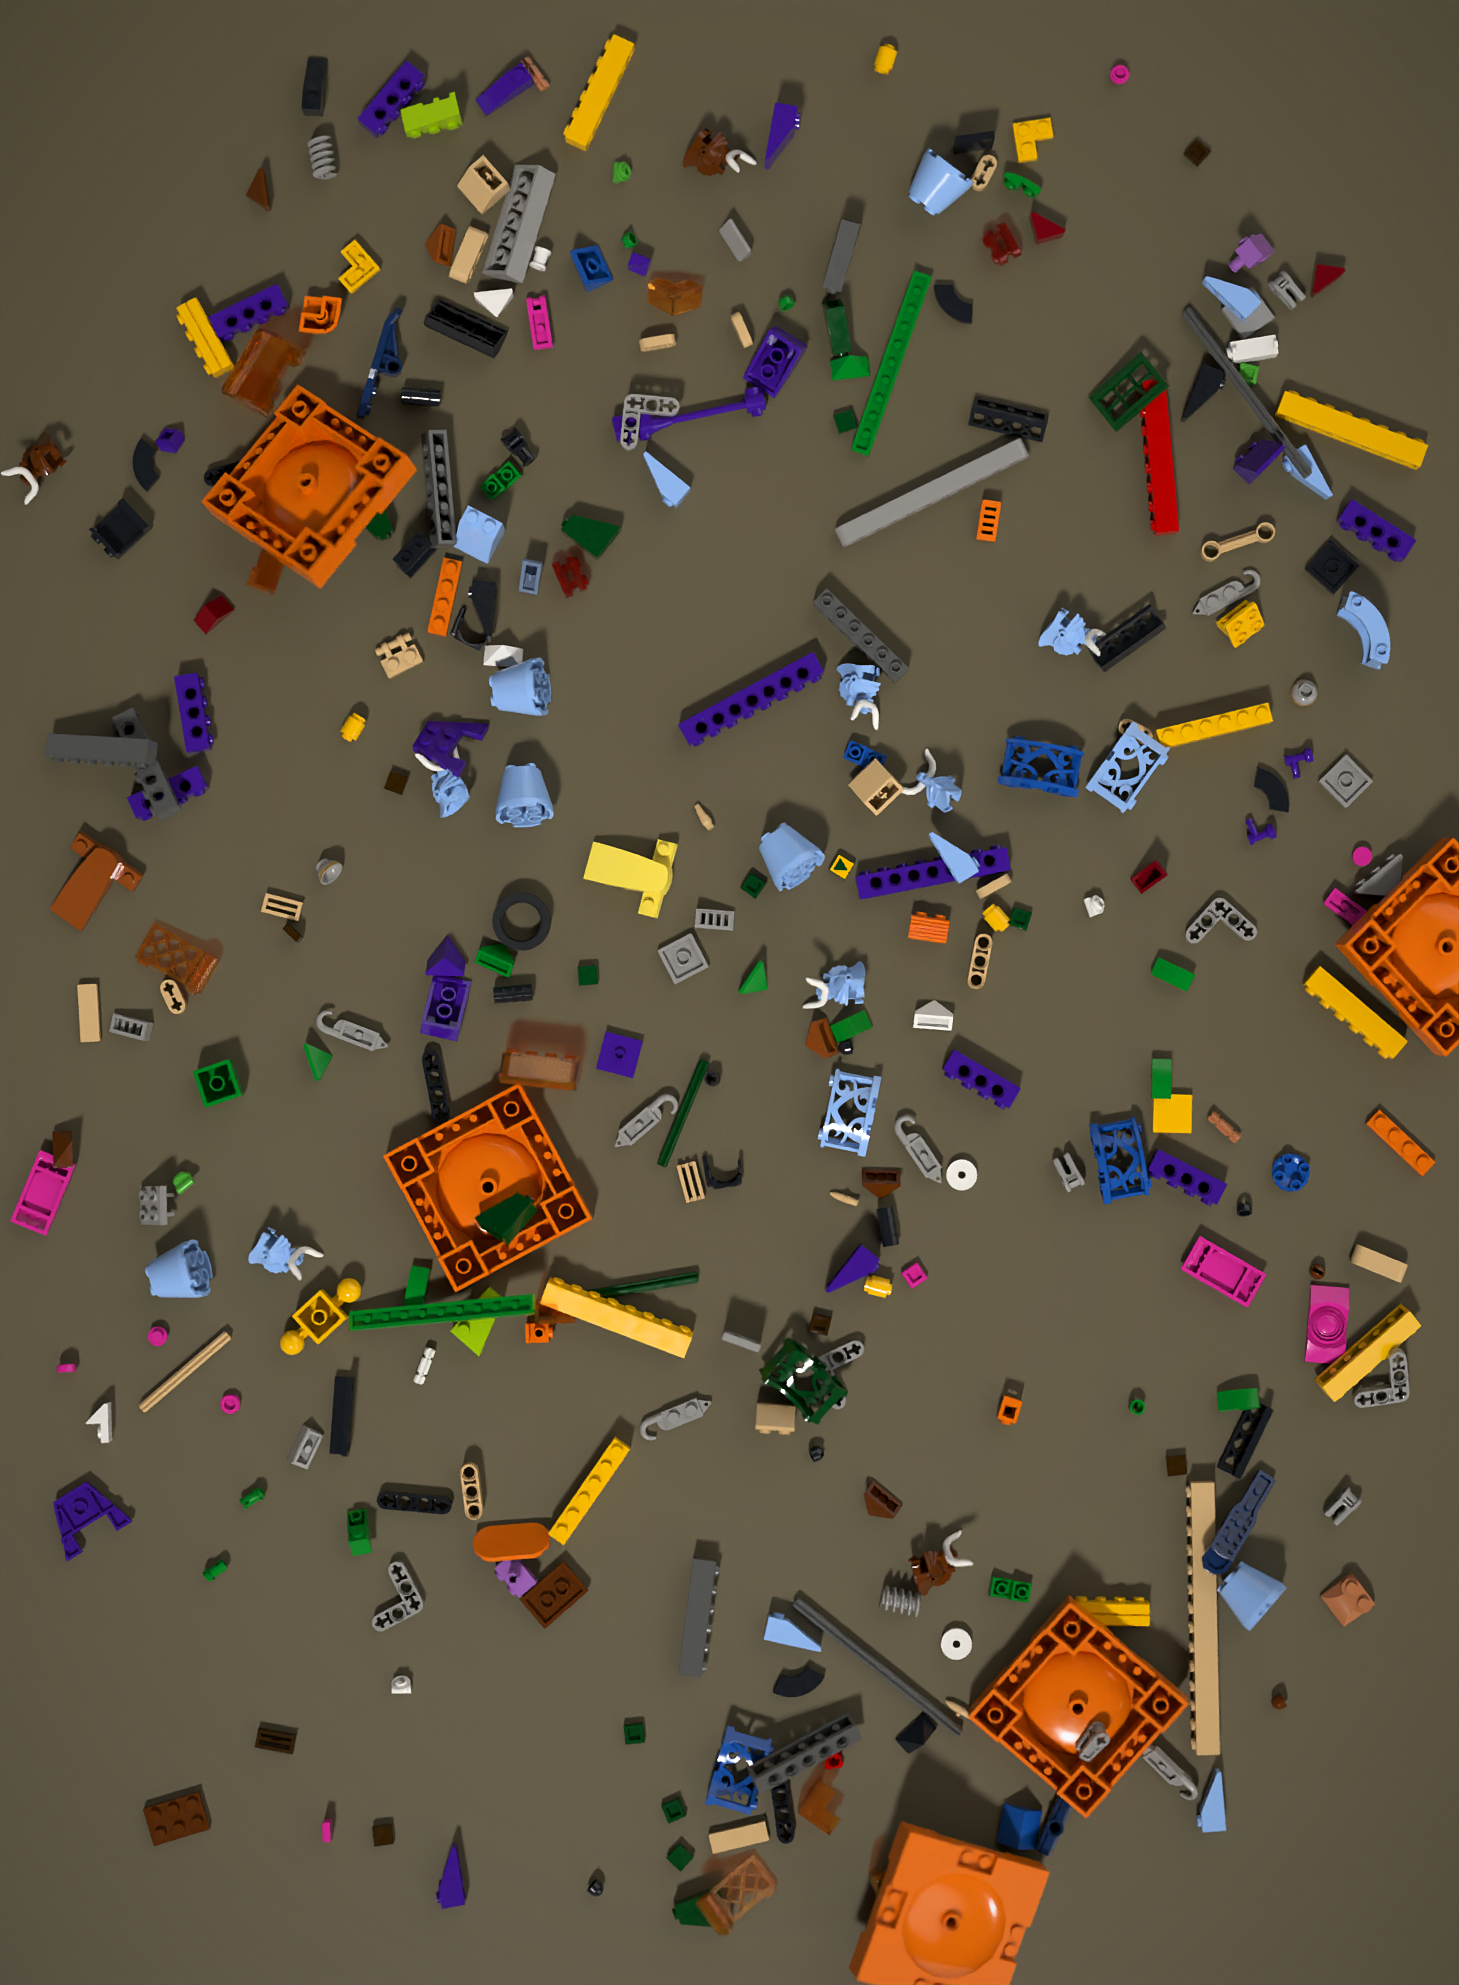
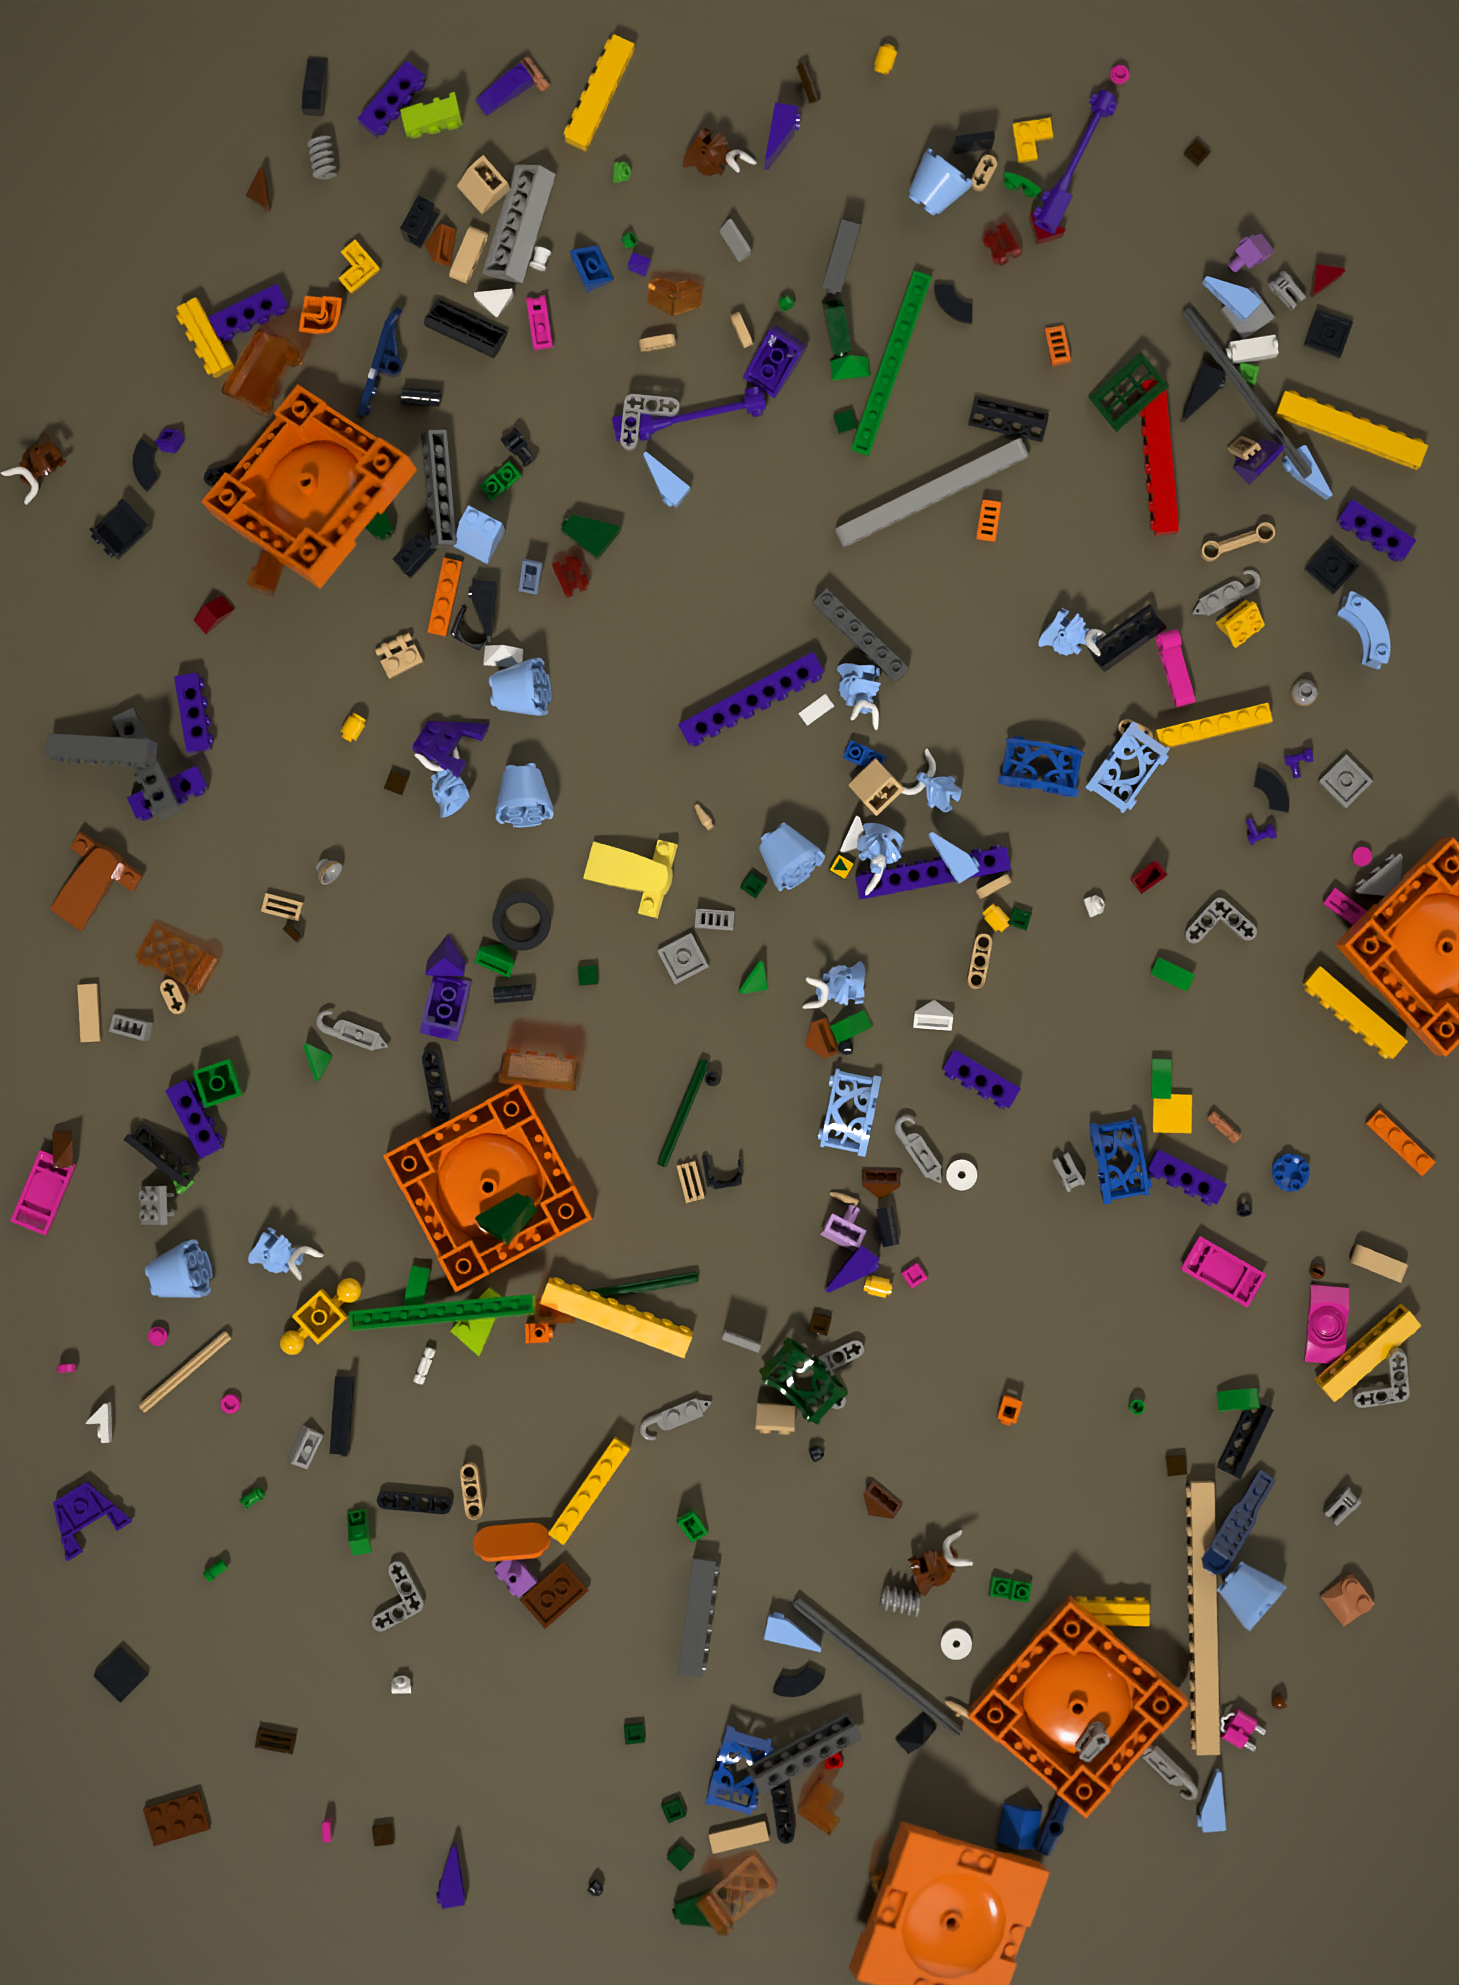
dark purple plate [596,1032,643,1078] -> none
light grey plate [615,1094,678,1147] -> none
orange brick [907,912,950,944] -> none
none -> black tile [93,1647,149,1703]
none -> black fence [123,1123,200,1187]
none -> dark purple brick [165,1080,224,1159]
none -> black panel [400,195,439,249]
none -> green slope [676,1507,708,1543]
none -> dark brown pin [796,62,820,103]
none -> white sticker [798,694,834,726]
none -> lavender brick [820,1205,866,1252]
none -> white slope [839,816,865,853]
none -> light blue helmet [857,823,904,895]
none -> dark purple bar [1033,90,1119,235]
none -> orange slope [1044,325,1071,366]
none -> dark pink beam [1156,628,1195,708]
none -> dark pink piece [1220,1708,1266,1752]
none -> tan tile [1227,436,1261,460]
none -> black tile [1304,309,1353,359]

